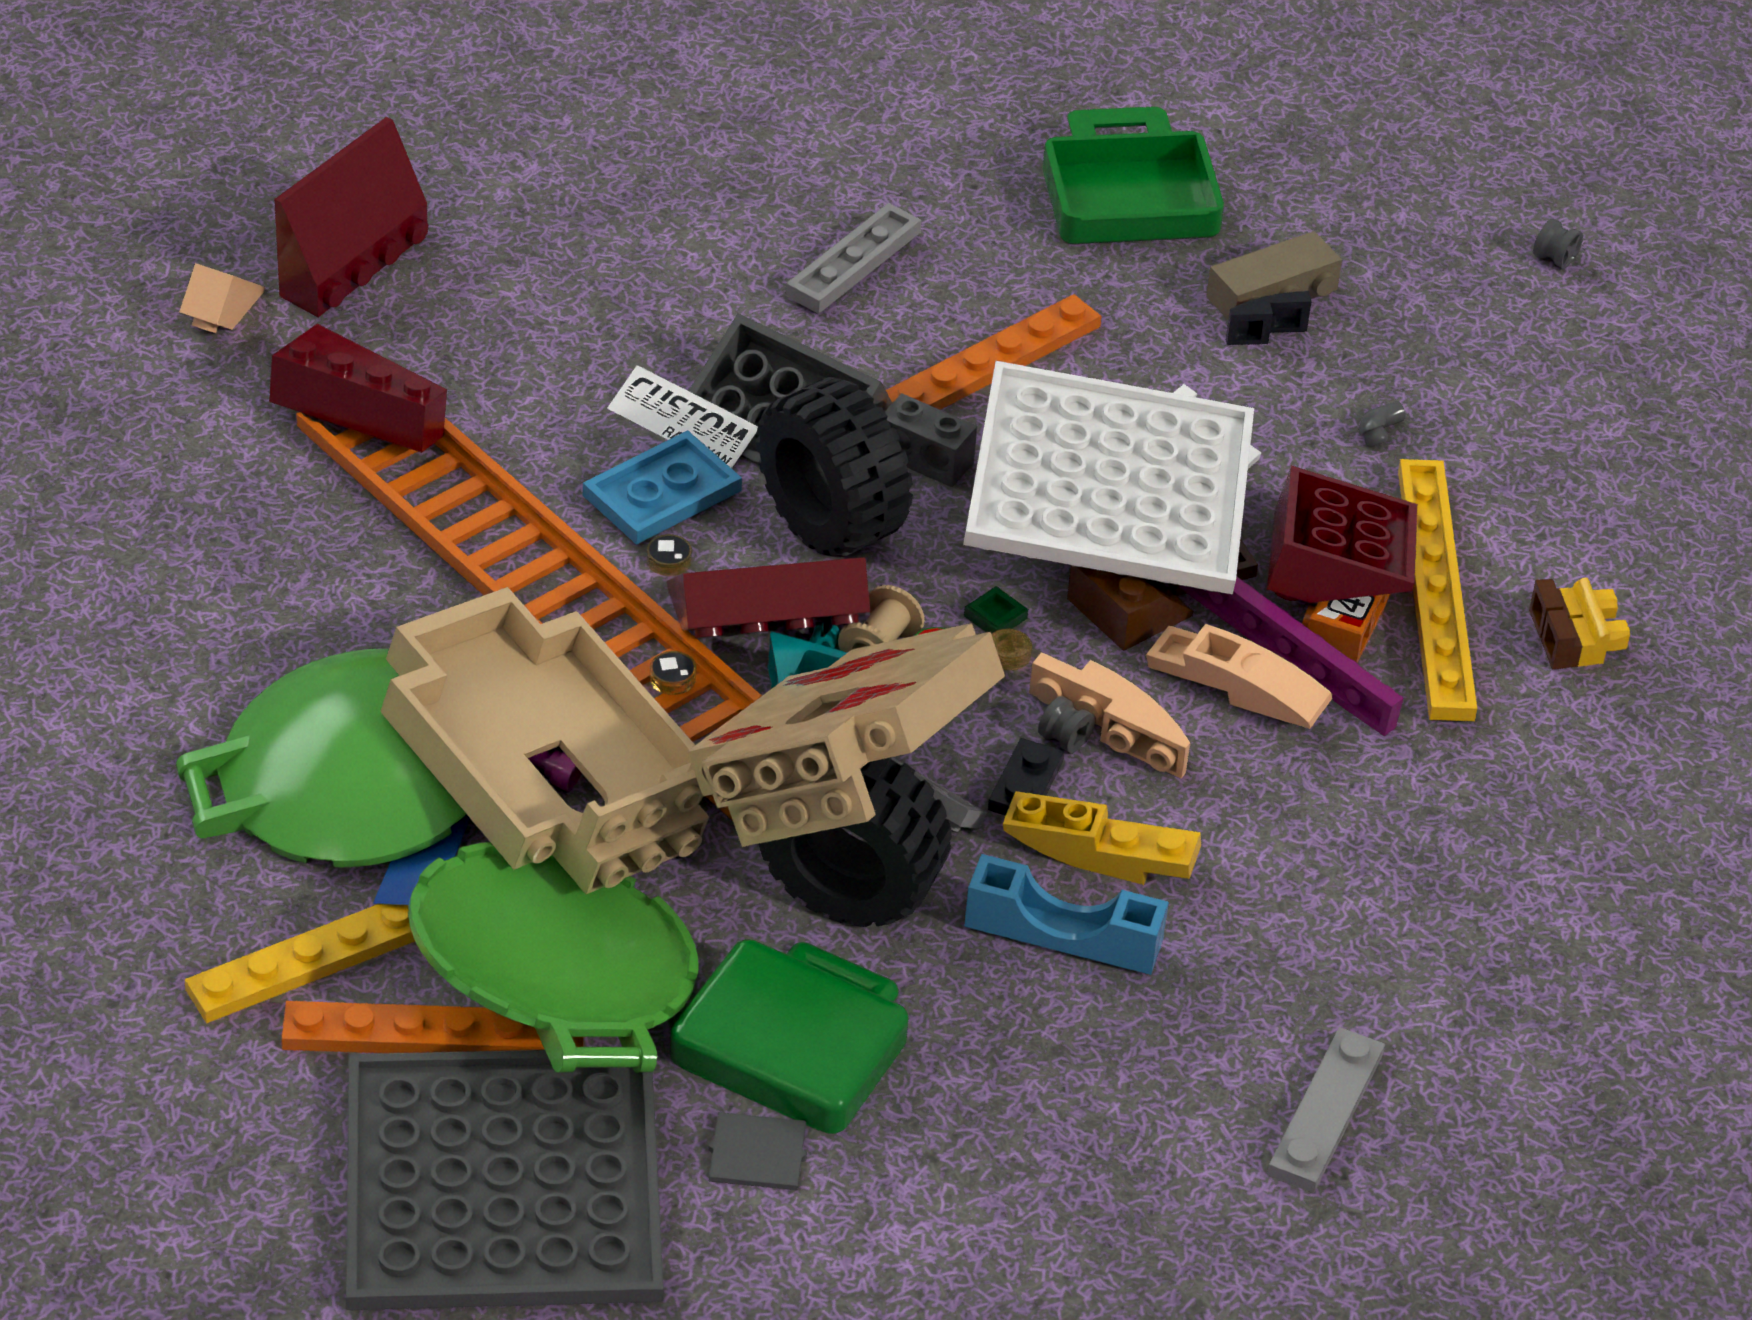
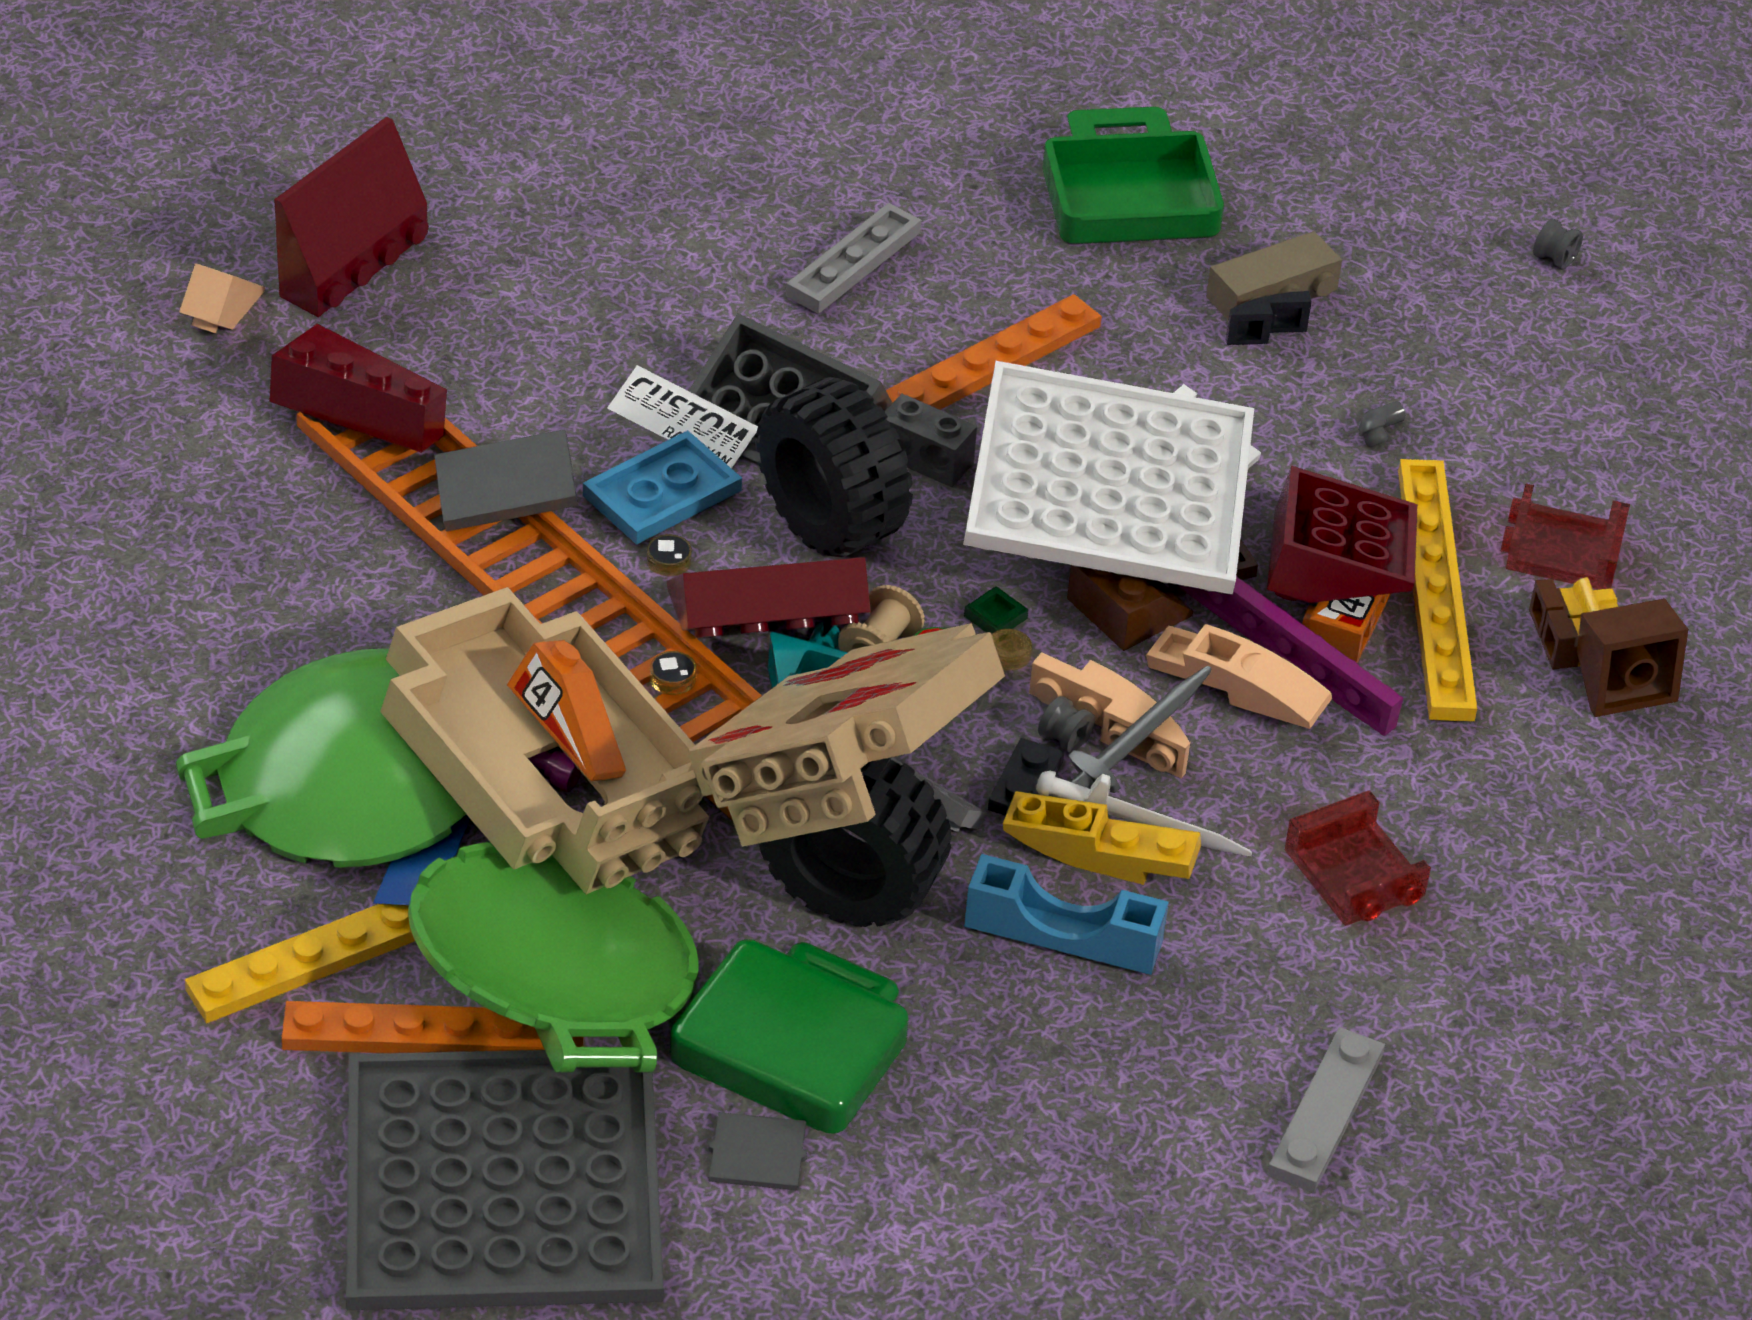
none -> dark grey tile [434,429,578,532]
none -> orange slope [507,640,626,781]
none -> white sword [1036,771,1252,856]
none -> dark grey sword [1048,666,1212,797]
none -> clear red panel [1284,790,1431,926]
none -> clear red panel [1500,483,1630,590]
none -> reddish brown slope [1577,598,1689,717]

